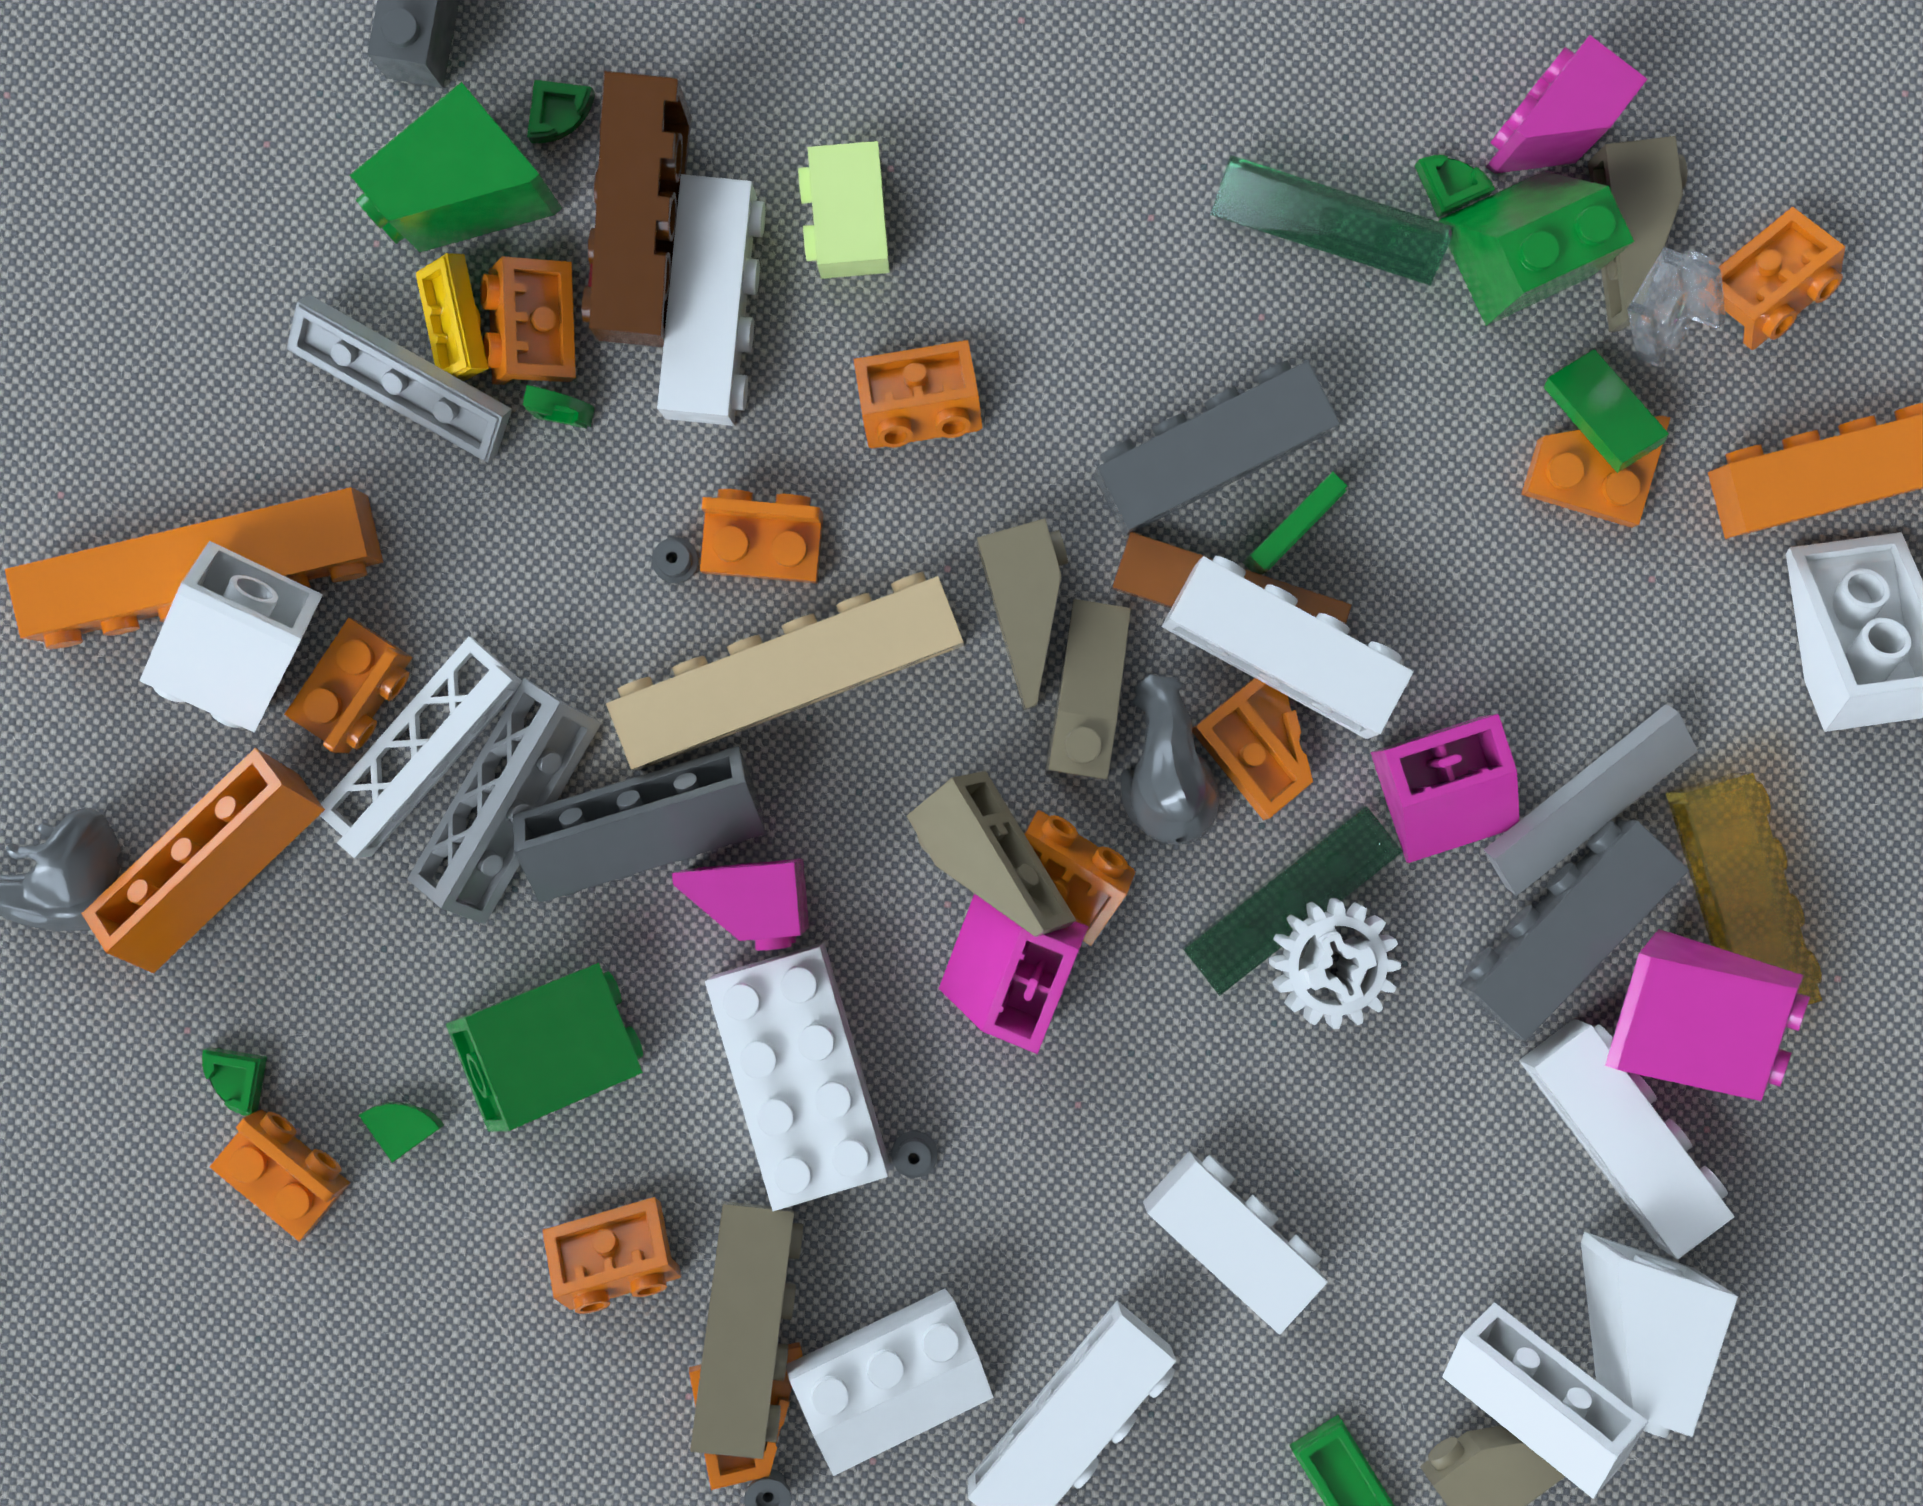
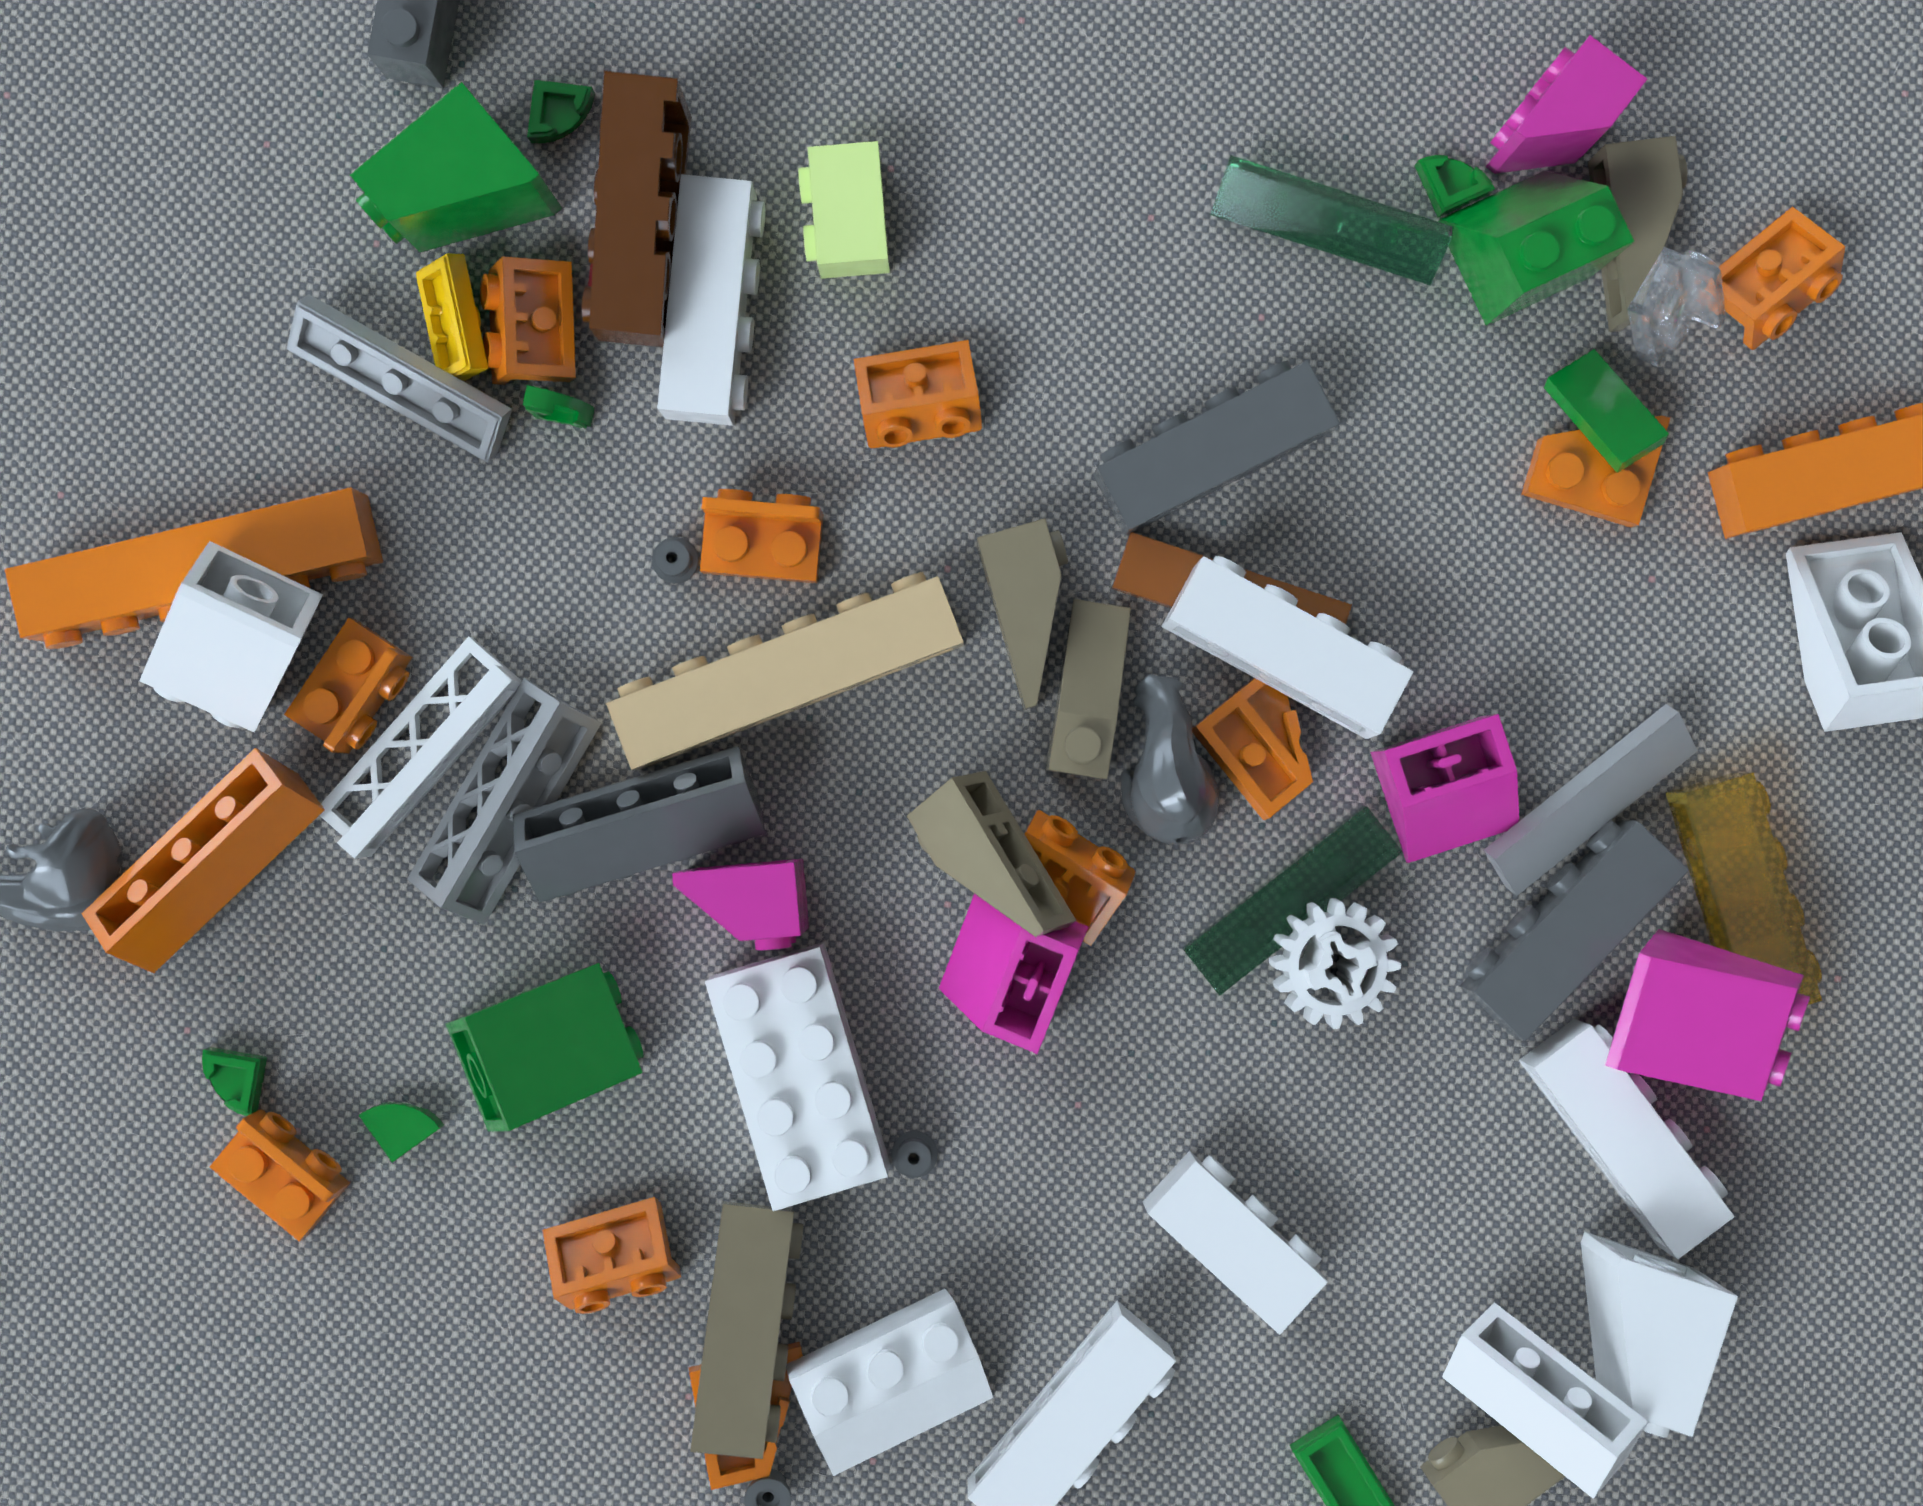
green tile [1242,472,1347,575] -> none

